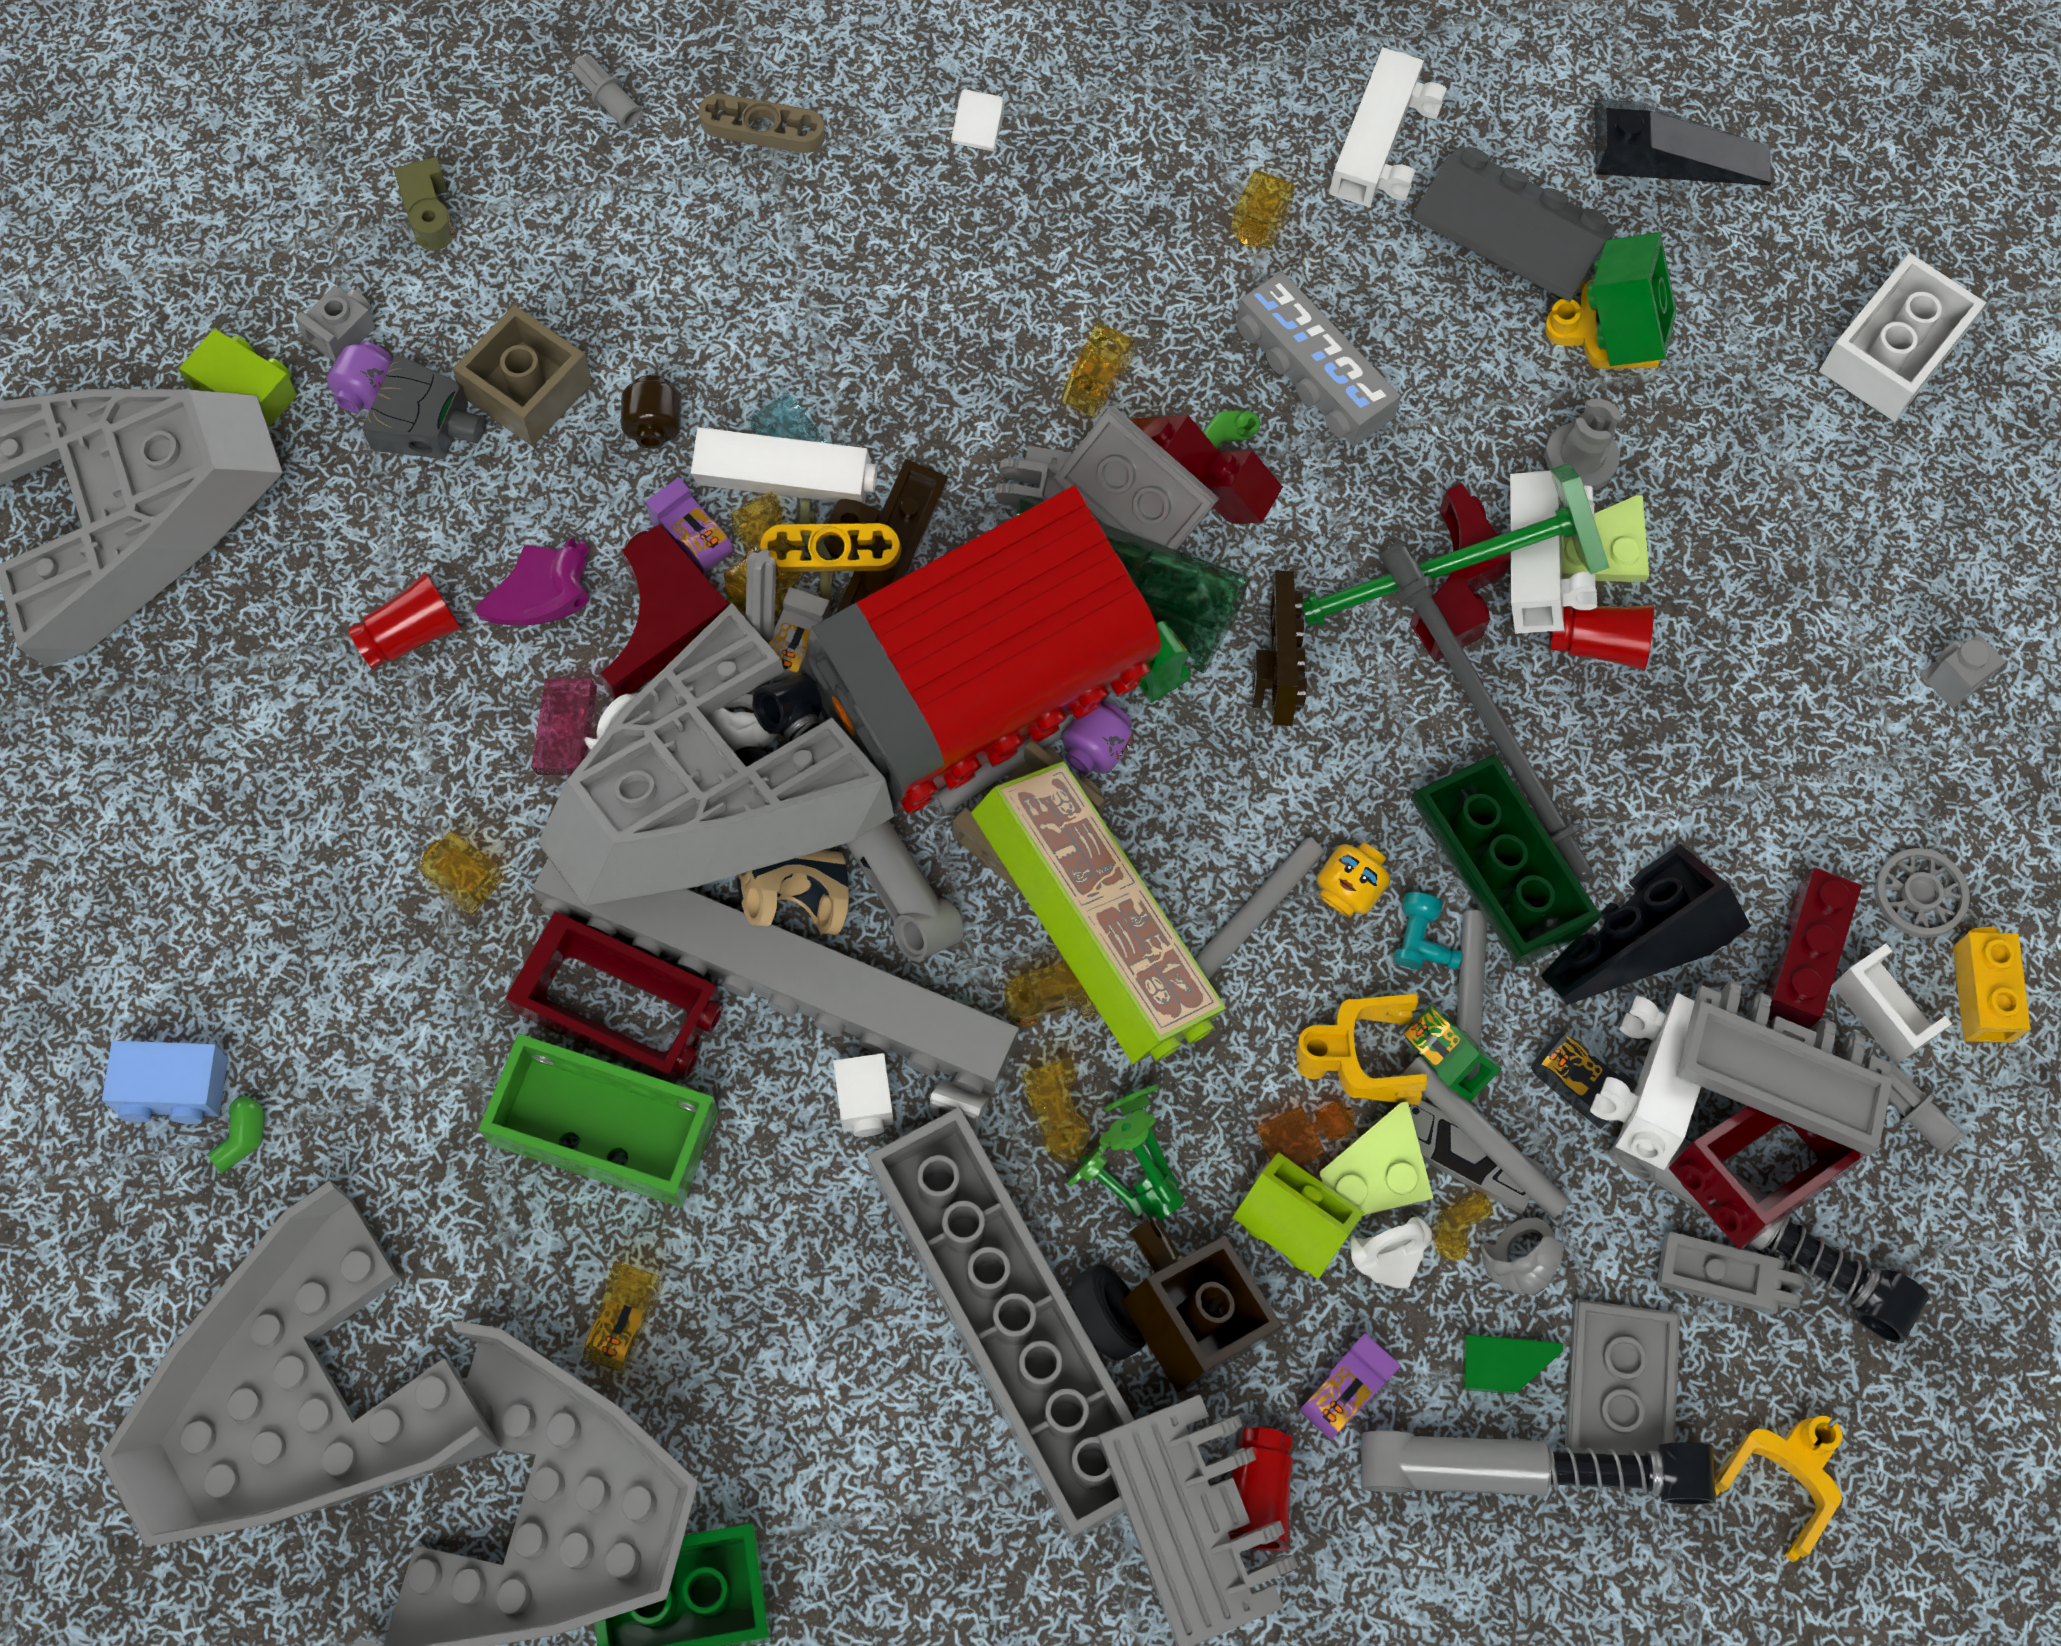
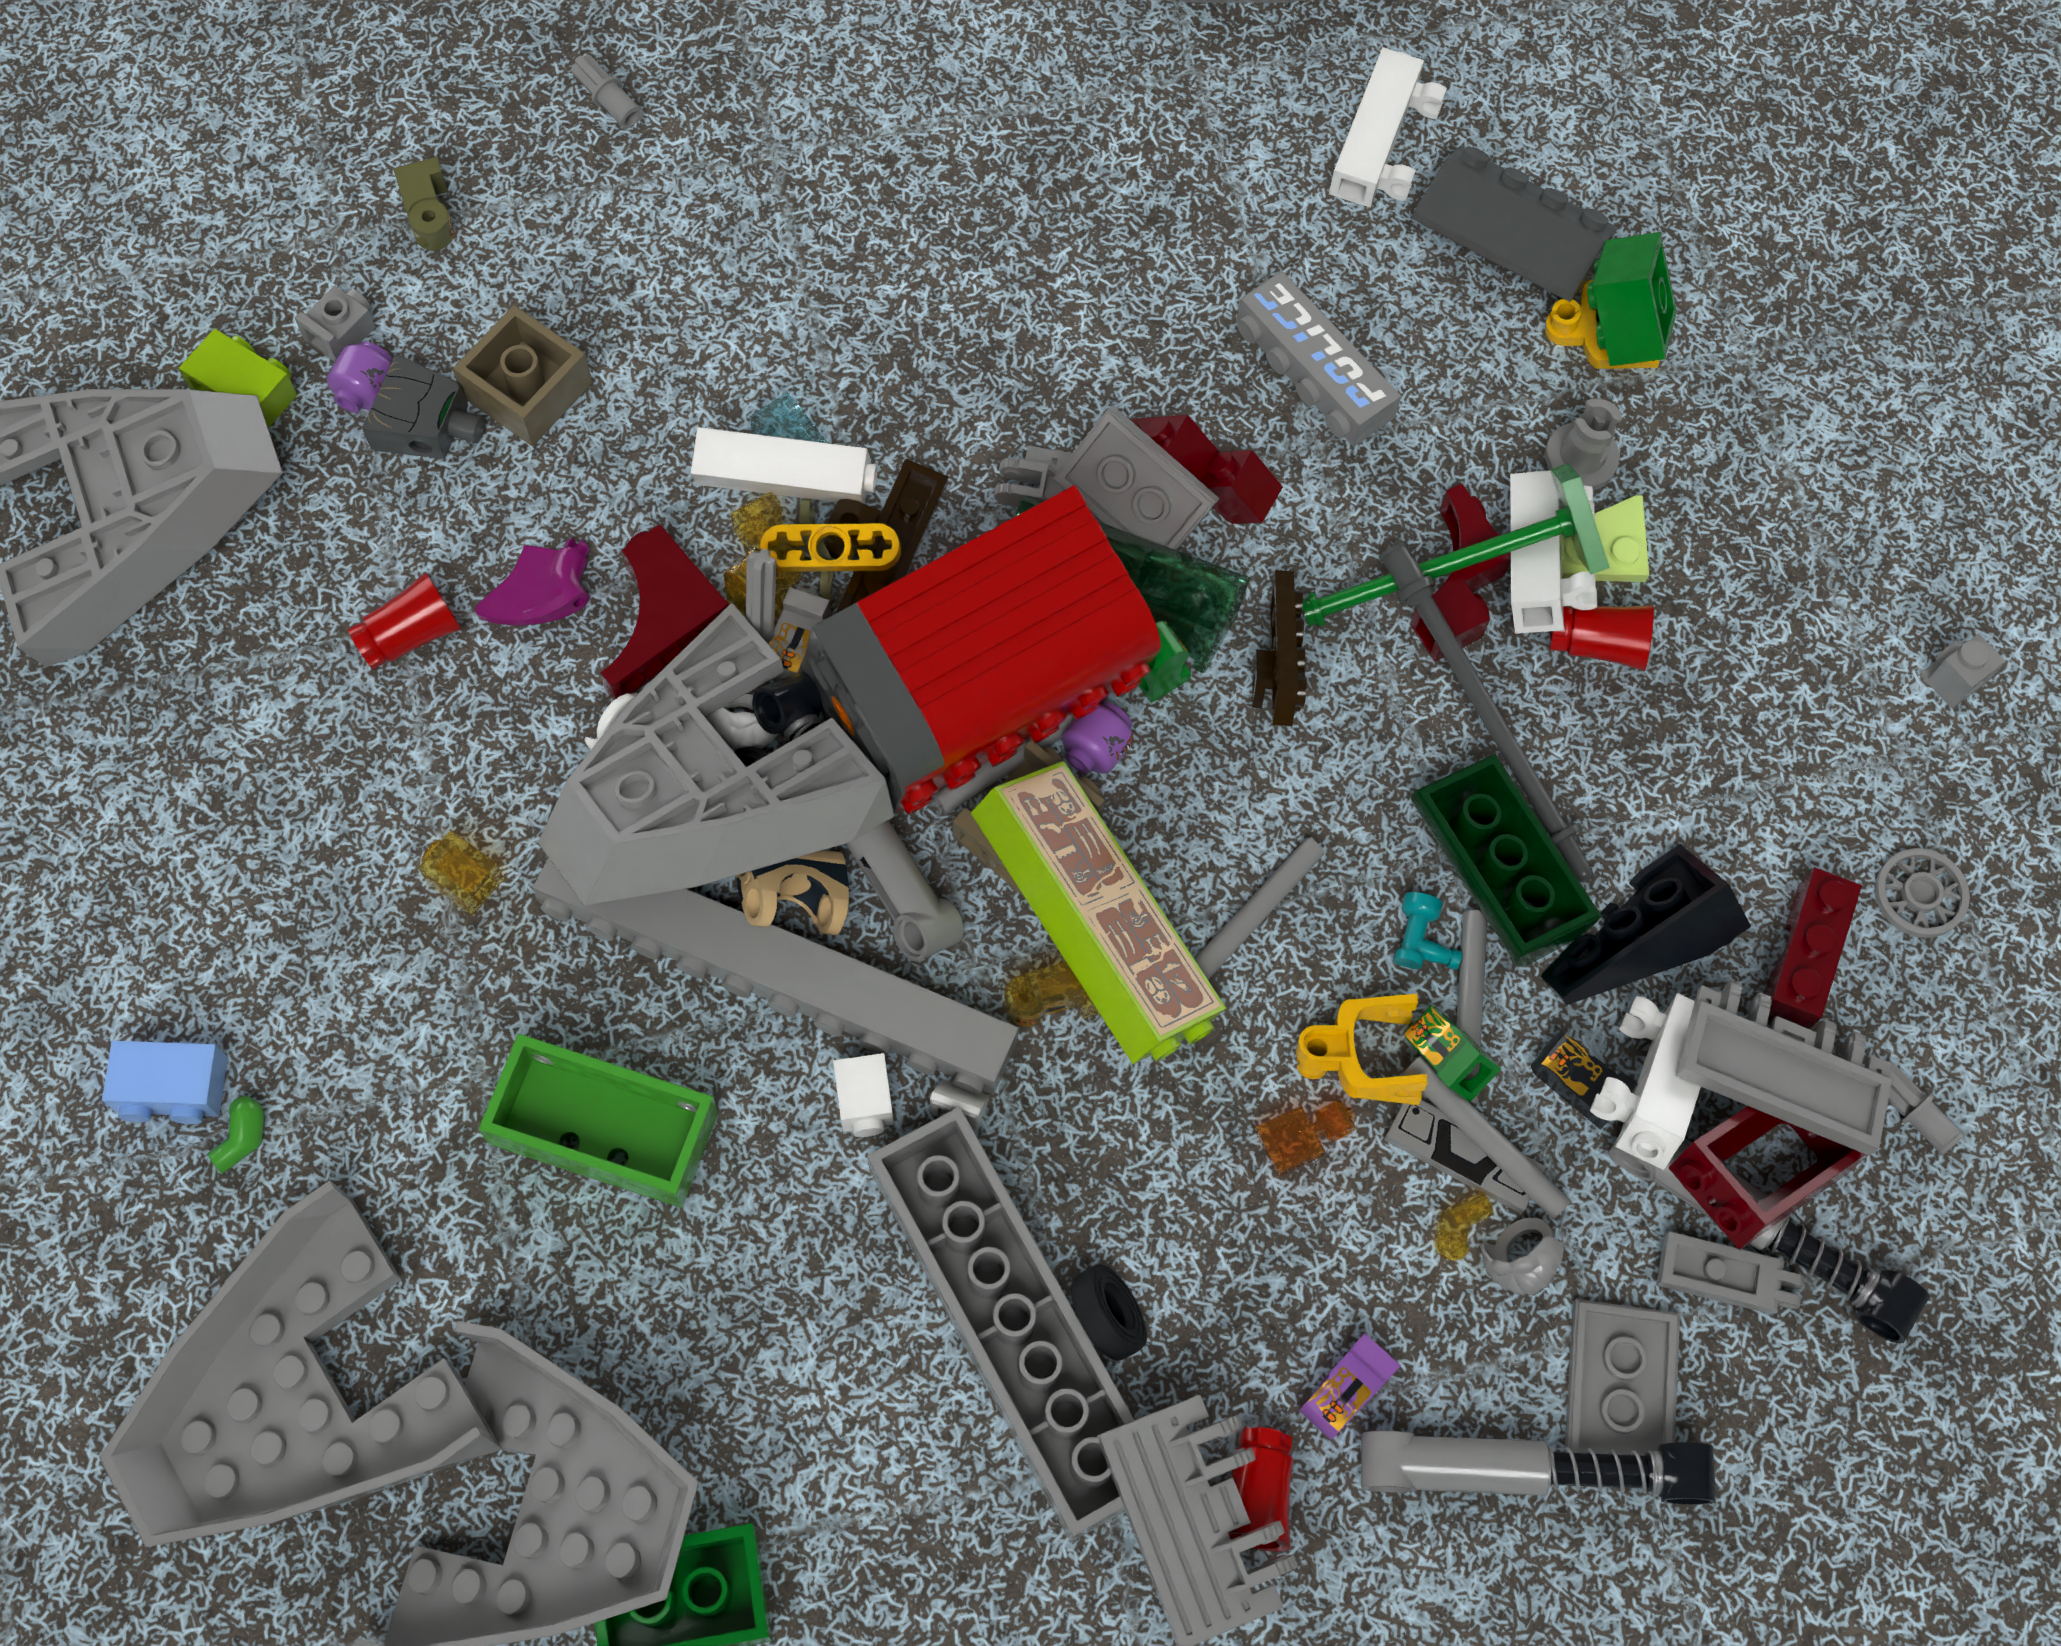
dark red piece [505,911,723,1084] -> none
clear pink plate [531,678,597,775] -> none
clear yellow leg [583,1261,664,1373] -> none
dark brown head [620,375,682,449] -> none
medium lavender leg [645,477,733,574] -> none
dark tan beam [698,93,825,153] -> none
white slope [951,89,1004,152] -> none
clear yellow leg [1021,1057,1090,1163] -> none
clear yellow leg [1061,322,1134,418] -> none
plant [1066,1084,1185,1220] -> none
dark brown brick [1121,1215,1283,1393] -> none
bright green arm [1202,410,1260,449] -> none
clear yellow brick [1230,169,1296,250] -> none
lime brick [1232,1152,1364,1279] -> none
yellow head [1316,842,1391,918] -> none
yellowish green wing [1319,1101,1433,1216] -> none
white piece [1350,1217,1432,1289] -> none
green tile [1462,1334,1563,1395] -> none
black wedge [1594,99,1772,186] -> none
yellow piece [1715,1416,1843,1563] -> none
white brick [1819,253,1986,422] -> none
white panel [1832,943,1952,1065] -> none
yellow brick [1953,927,2031,1043] -> none

